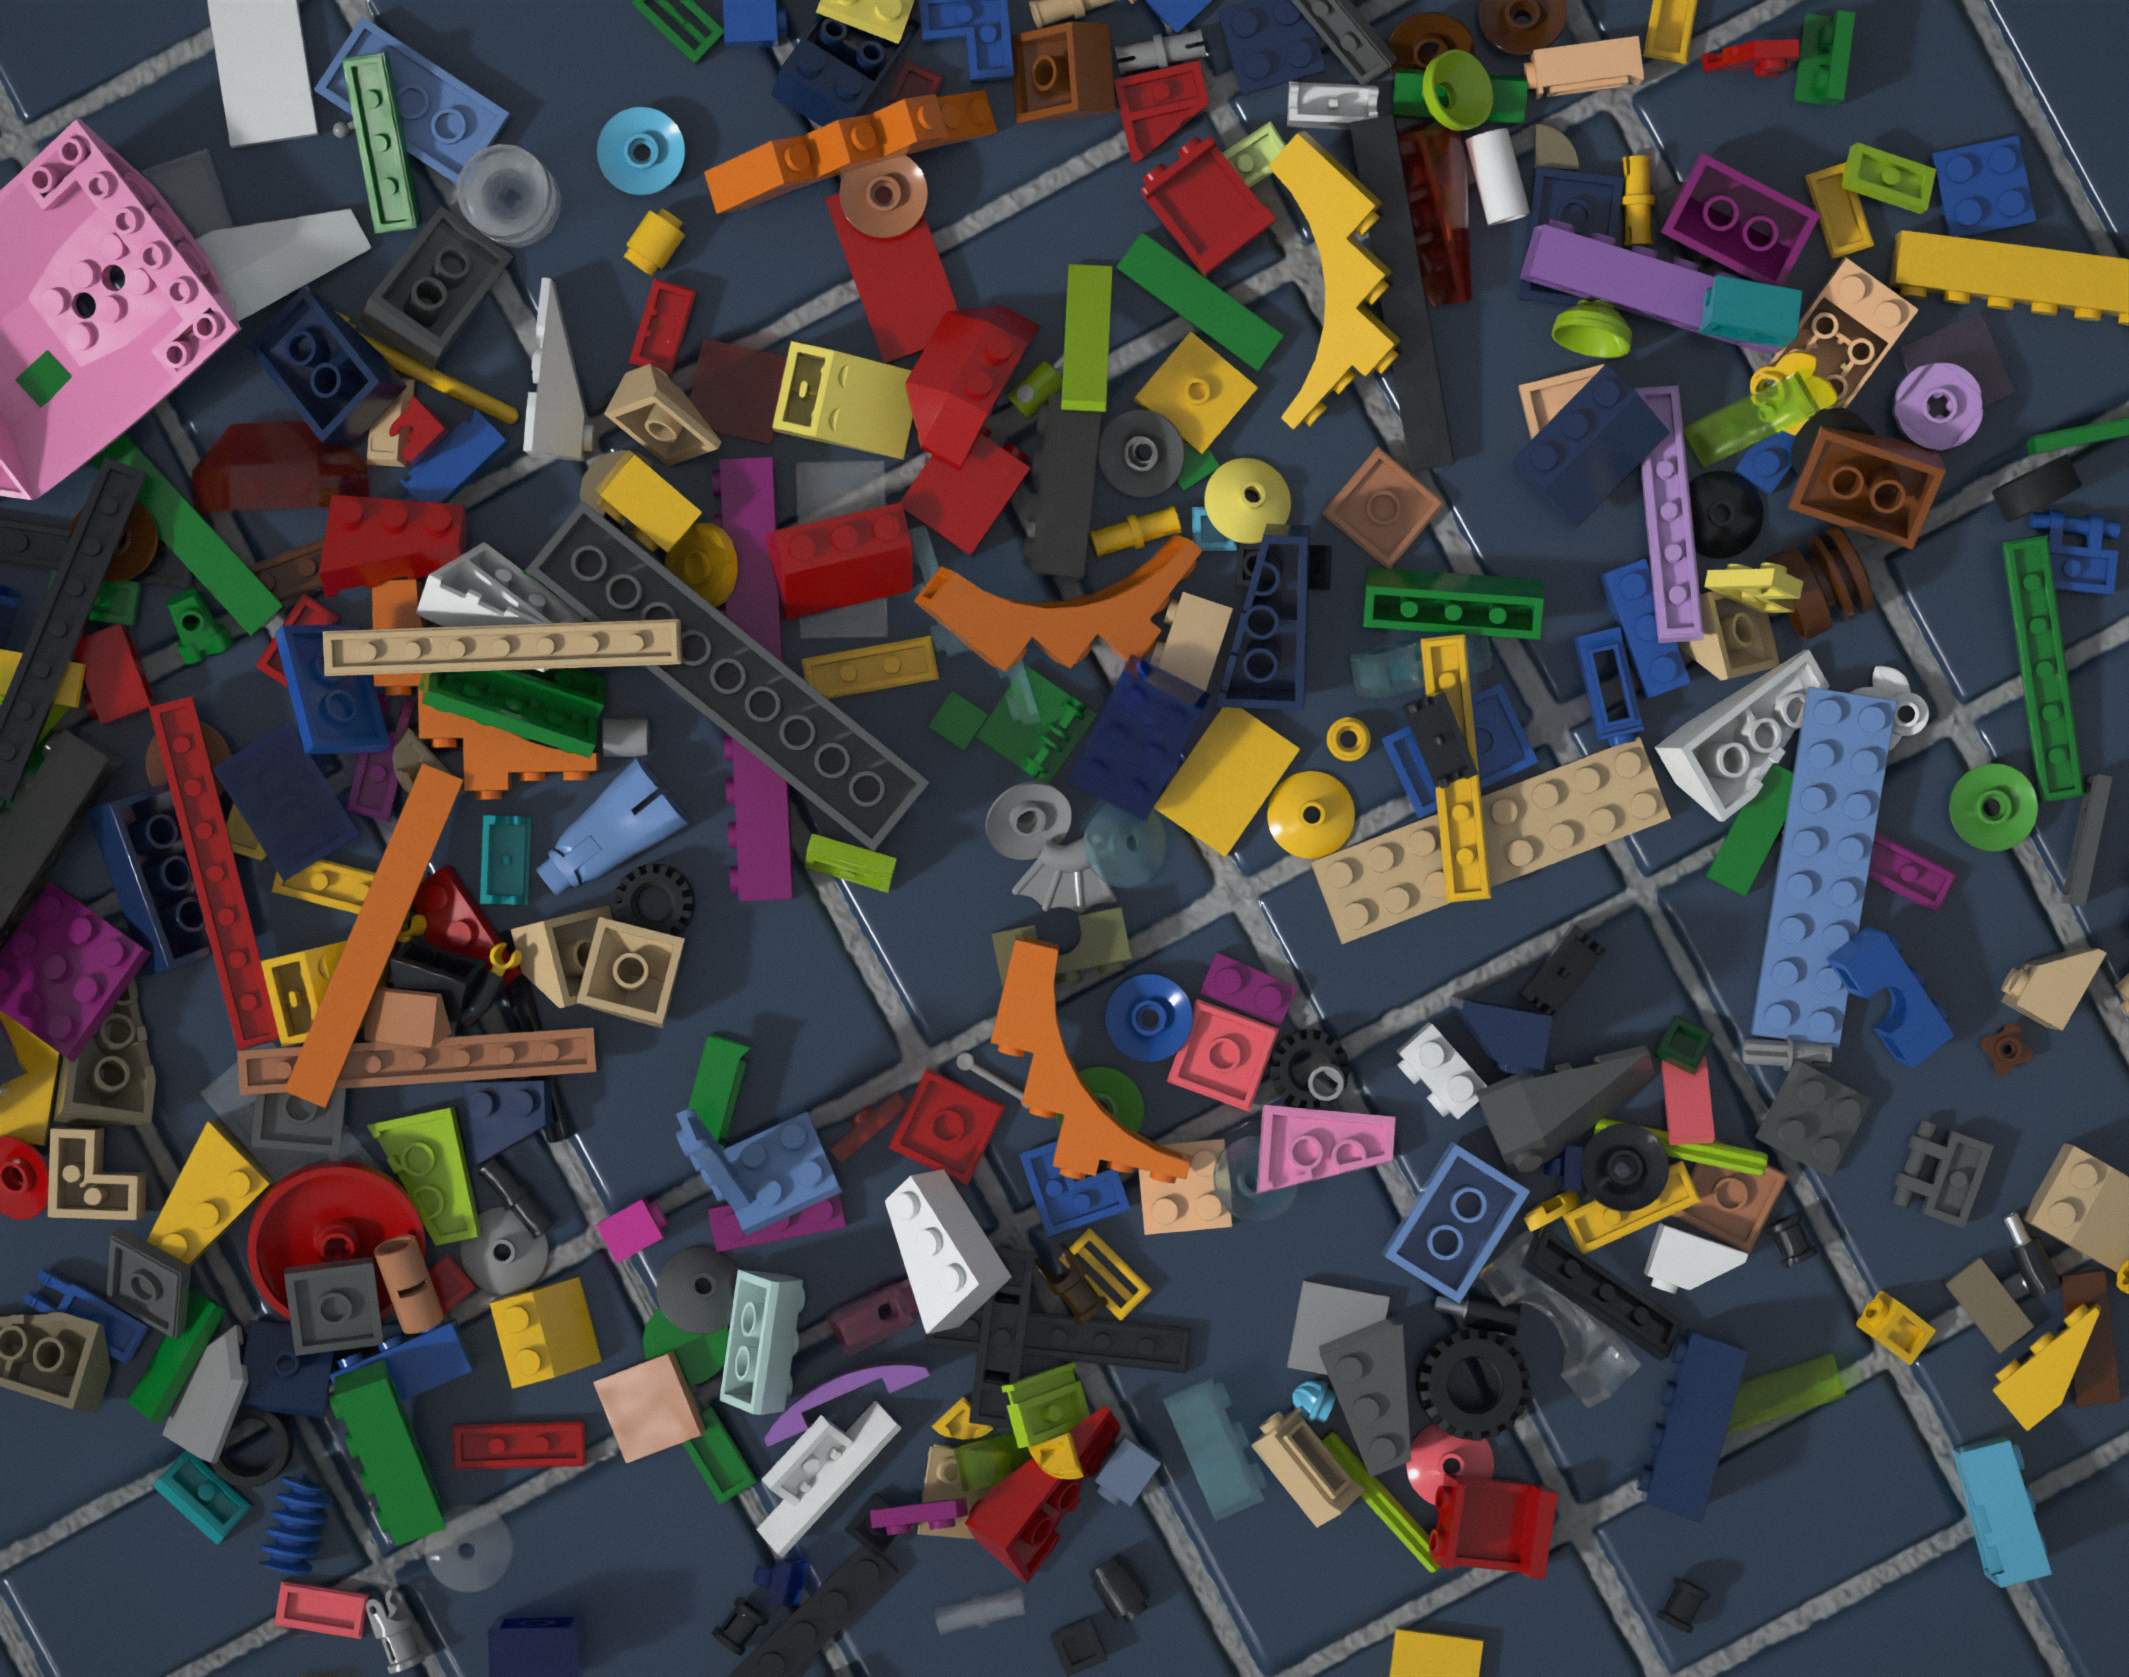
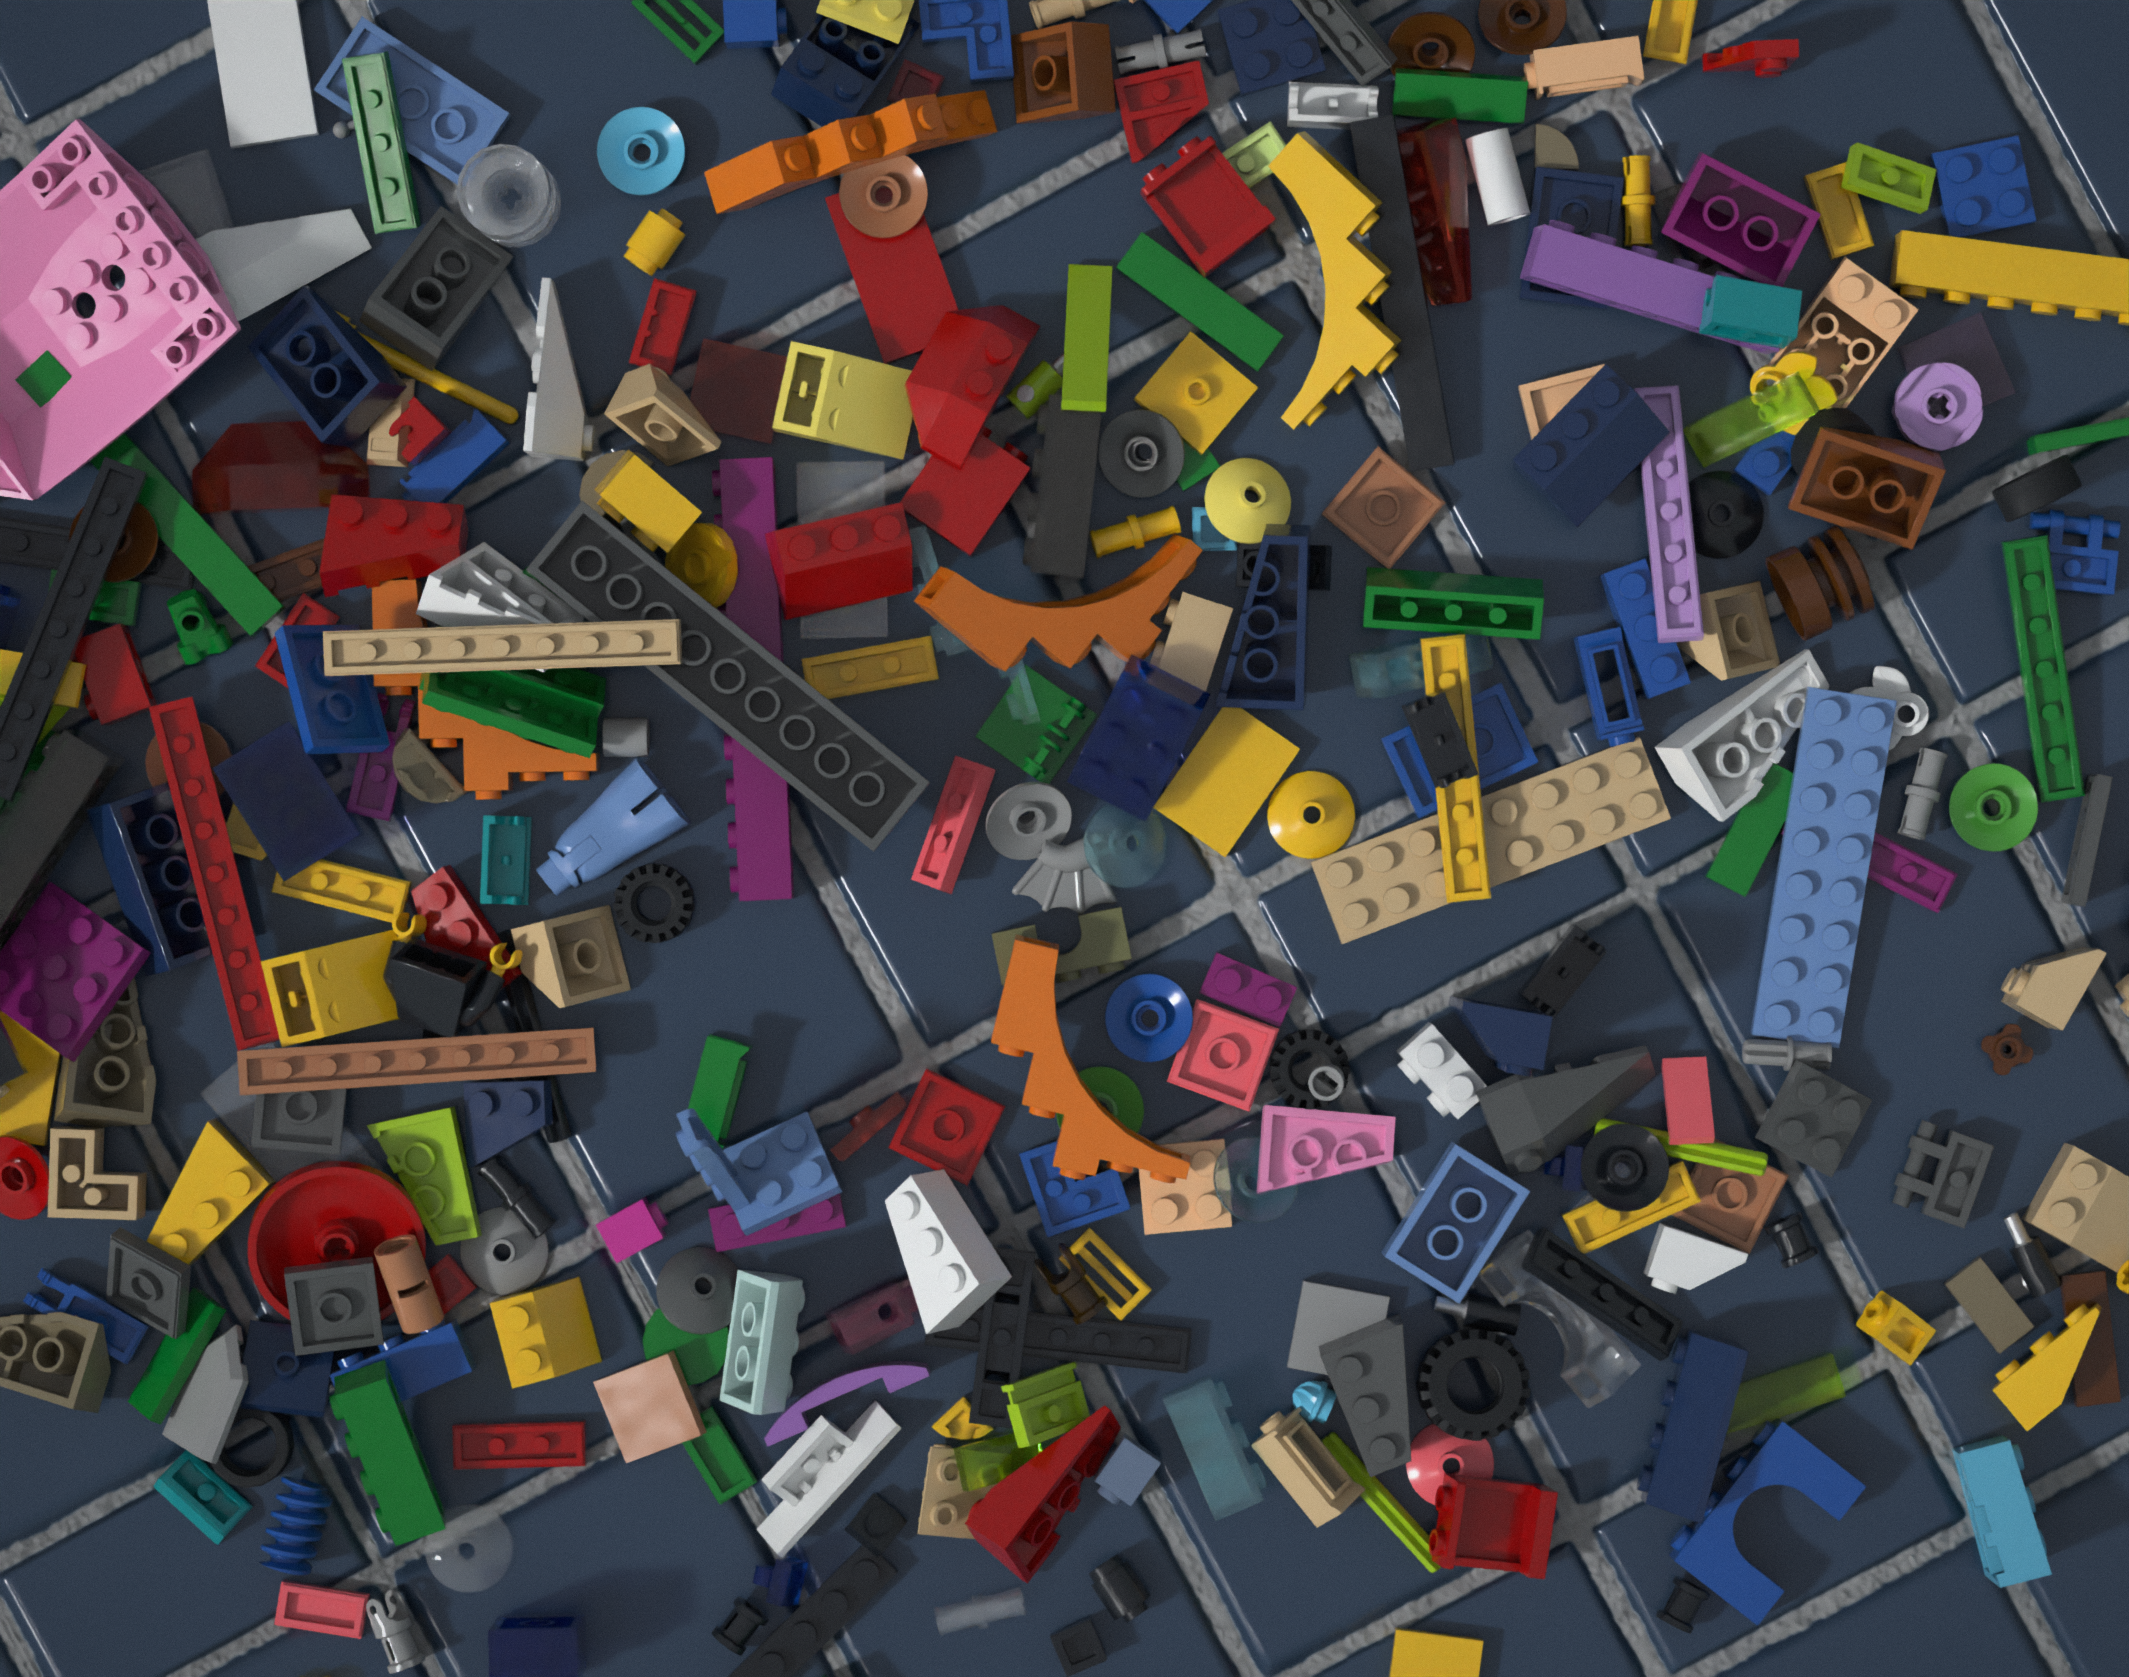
orange tile [284,763,464,1108] -> none
nougat slope [364,987,452,1048] -> none
tan slope [576,917,685,1029] -> none
lime plate [804,833,897,893] -> none
magenta plate [870,1497,968,1535] -> none
green tile [928,691,989,751] -> none
light grey hinge [957,1053,1030,1109] -> none
yellow tile [1028,1432,1084,1479] -> none
yellow plate [1326,717,1371,761] -> none
lime piece [1422,49,1493,131] -> none
yellow tile [1524,1189,1581,1232] -> none
lime piece [1552,300,1632,358] -> none
dark green tile [1655,1015,1714,1075] -> none
light yellow plate [1704,563,1804,613] -> none
green bracket [1794,10,1856,107] -> none
blue arch [1827,926,1955,1068] -> none
none -> coral plate [911,755,996,894]
none -> blue arch [1669,1417,1866,1626]
none -> light grey pin [1897,748,1948,840]

